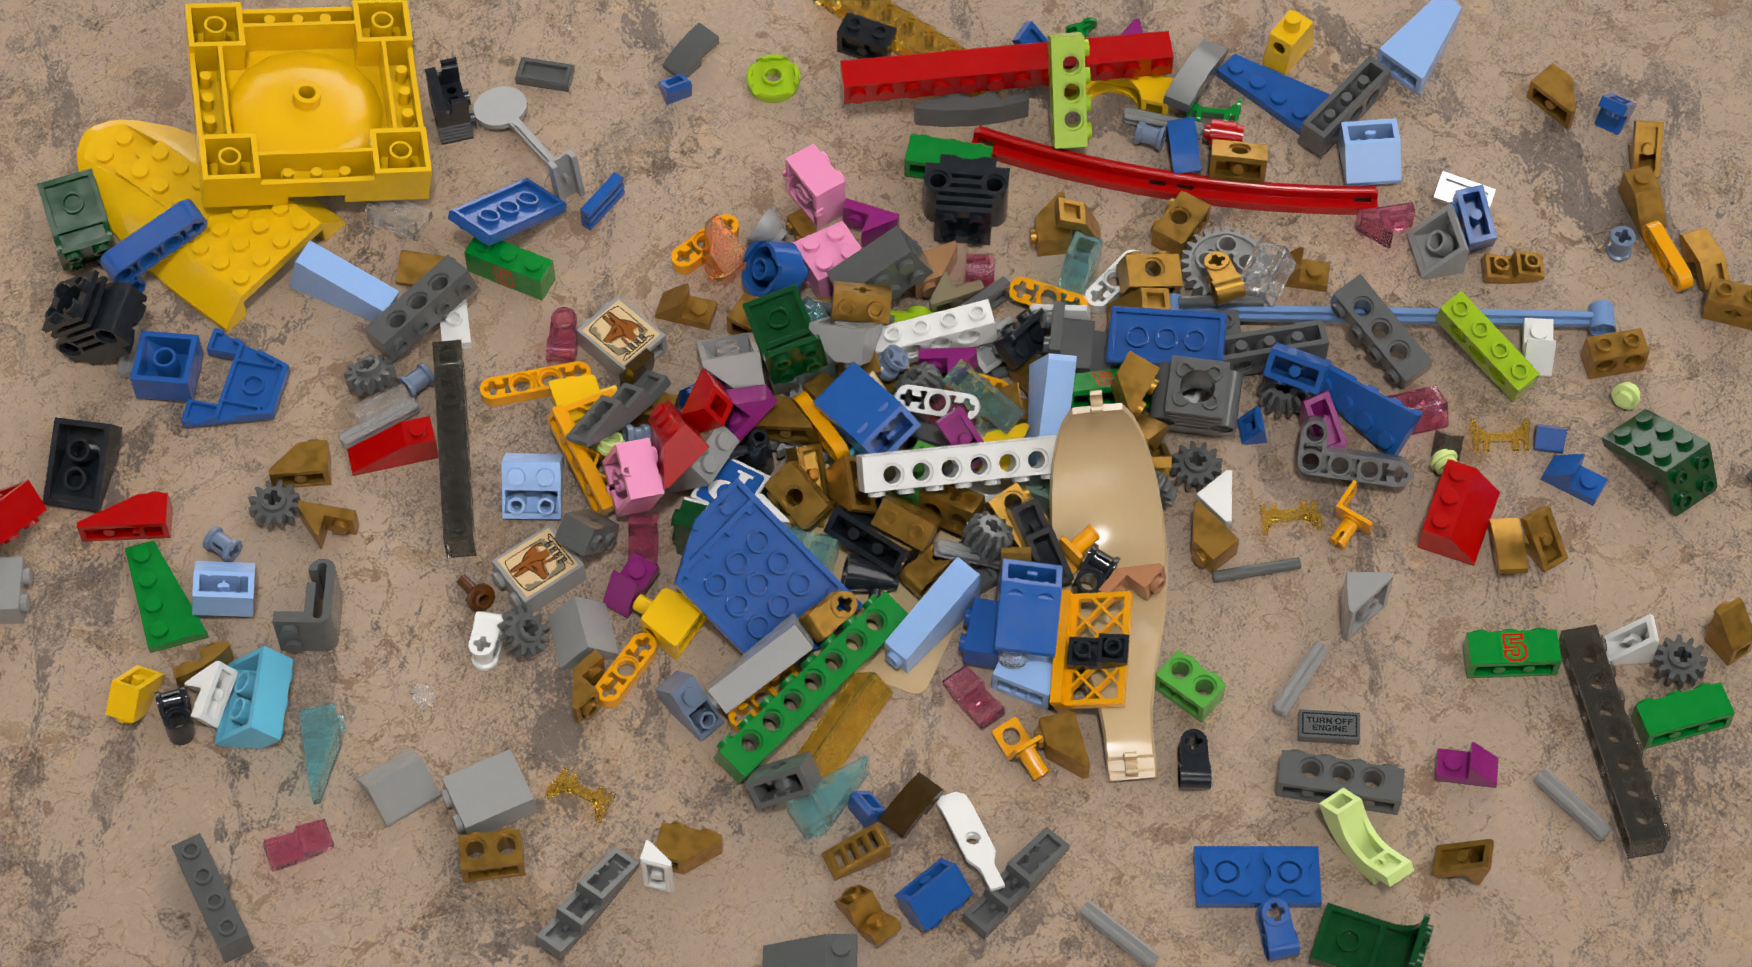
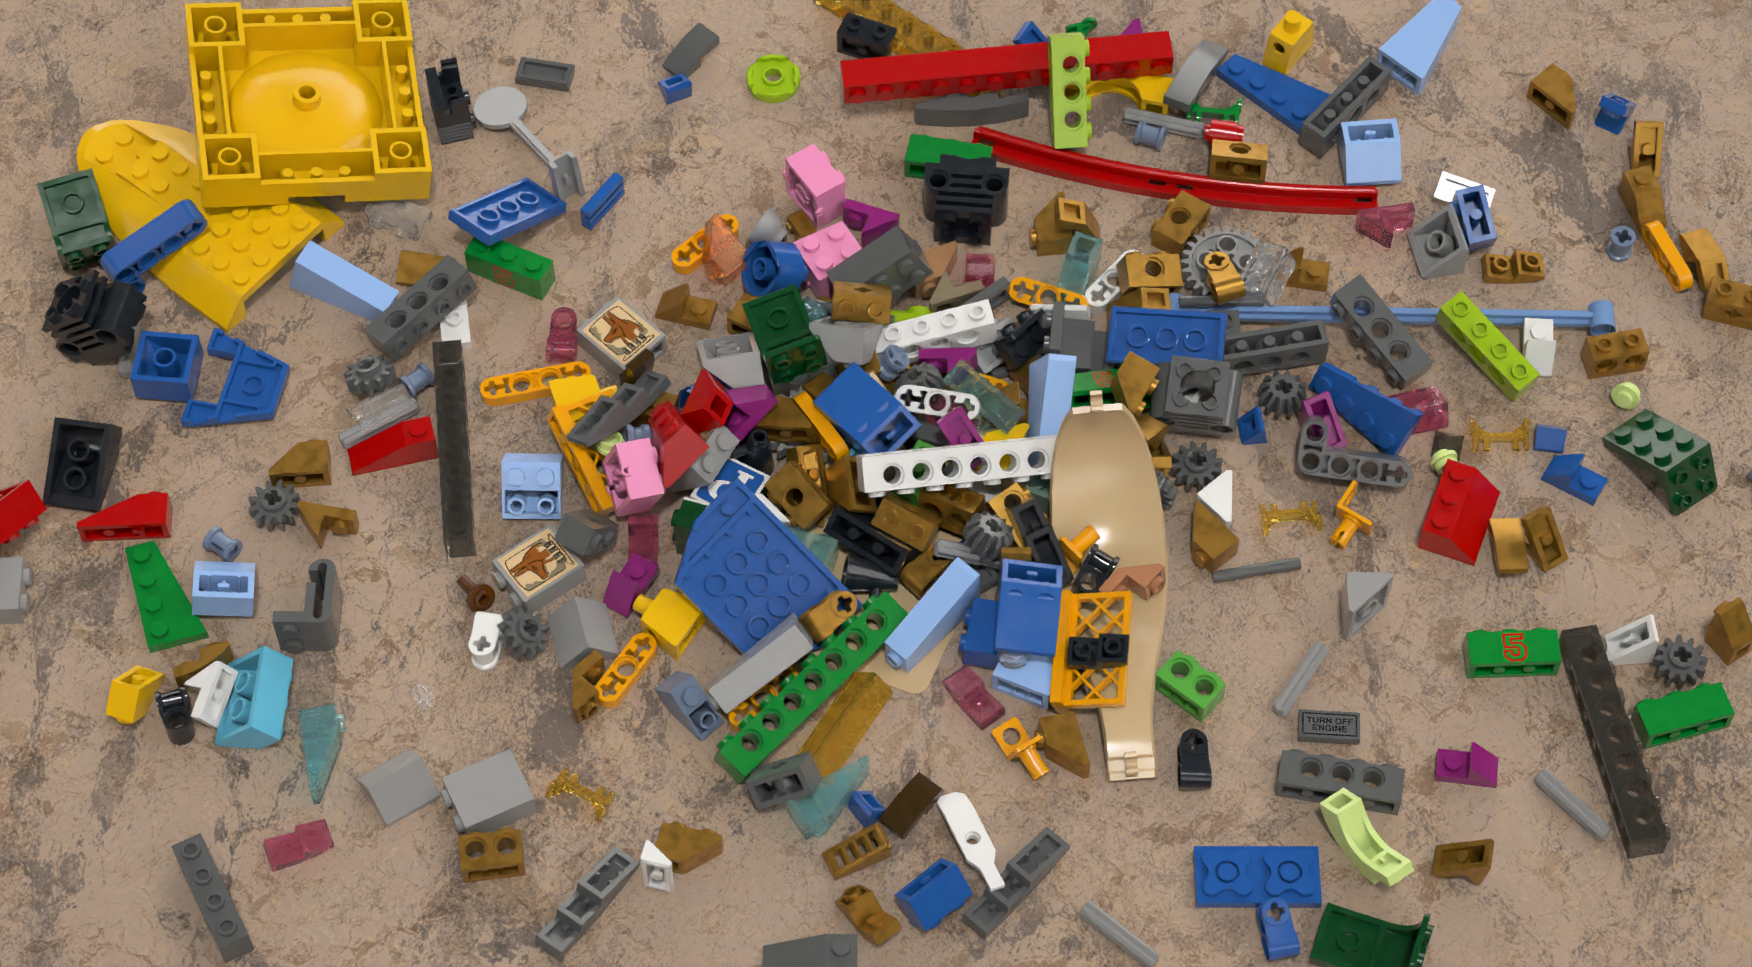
blue slope [1167,117,1202,174] -> none
blue brick [1263,342,1332,395] -> none

